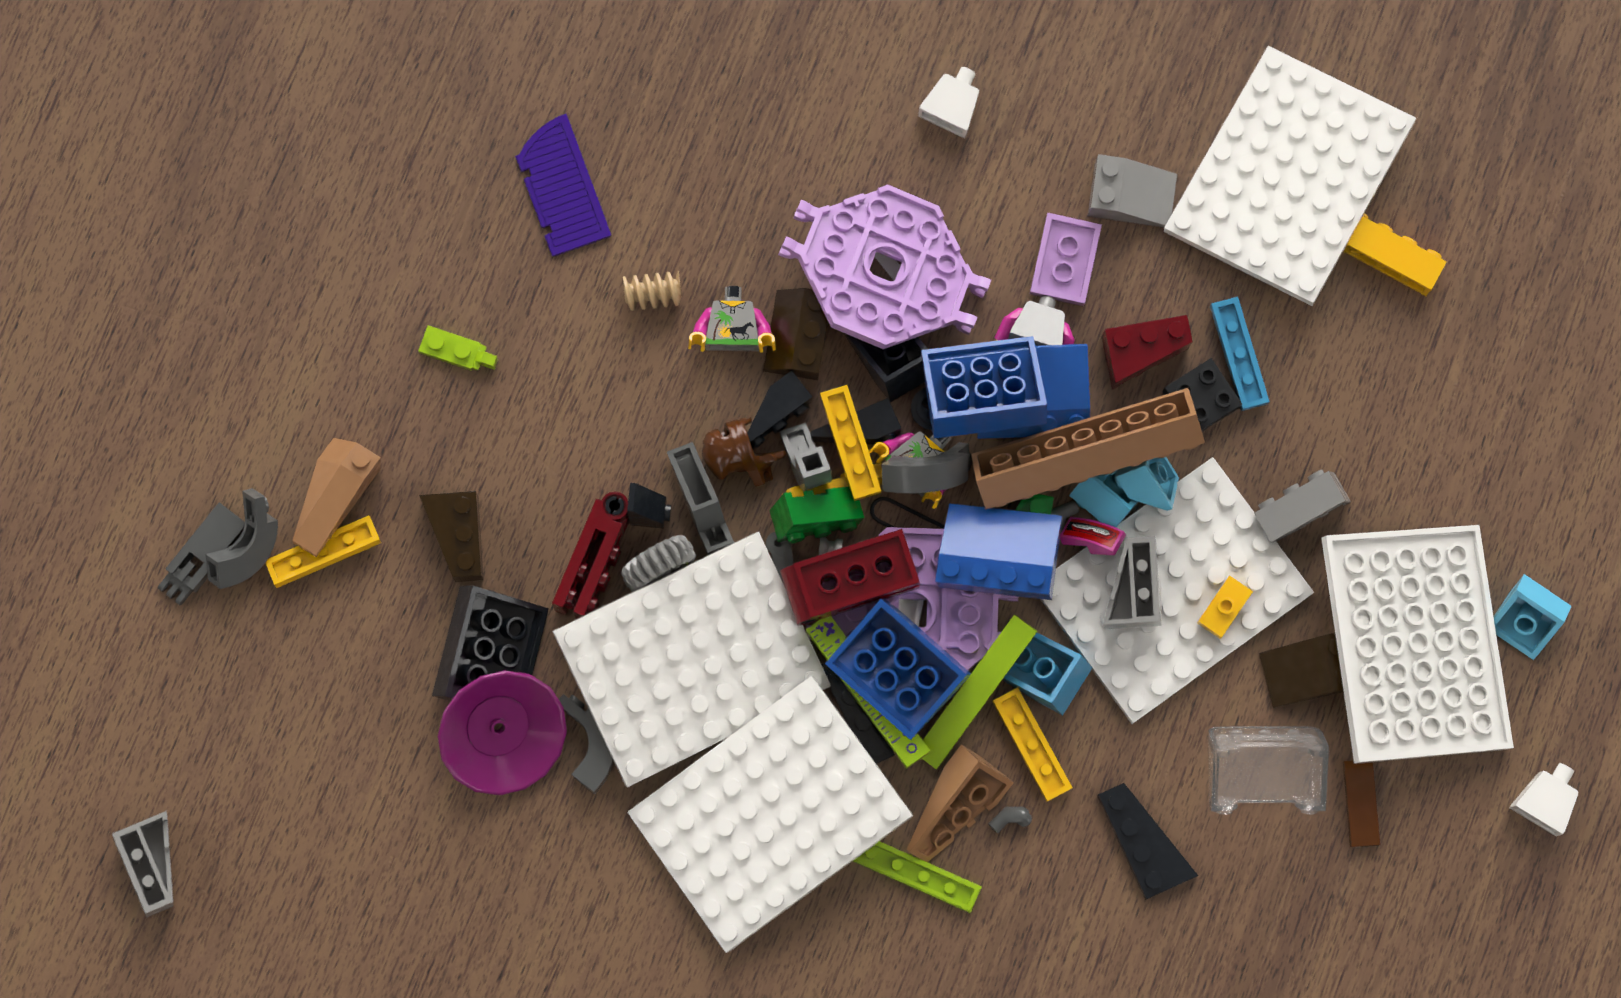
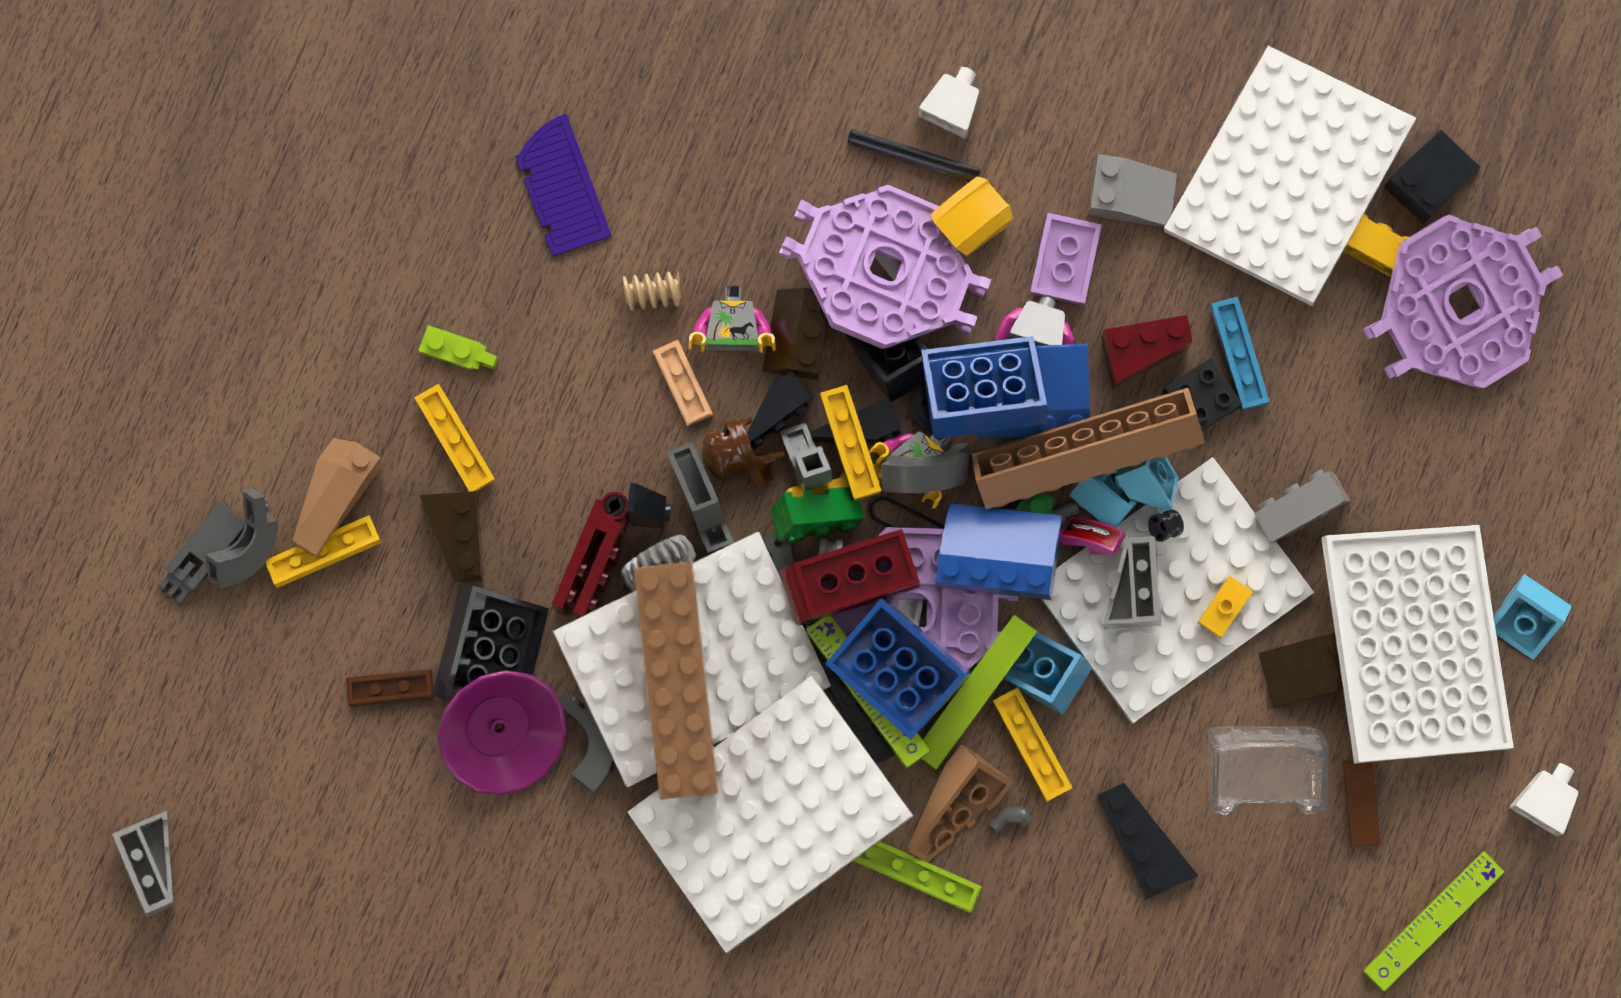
none -> reddish brown tile [346,669,435,707]
none -> yellow plate [414,384,496,492]
none -> medium nougat brick [634,561,719,800]
none -> light nougat tile [653,340,713,427]
none -> black axle [847,129,981,182]
none -> yellow slope [931,177,1013,256]
none -> black wheel [1148,509,1184,542]
none -> lavender plate [1362,215,1563,389]
none -> lime tile [1362,851,1504,992]
none -> black slope [1384,130,1481,225]

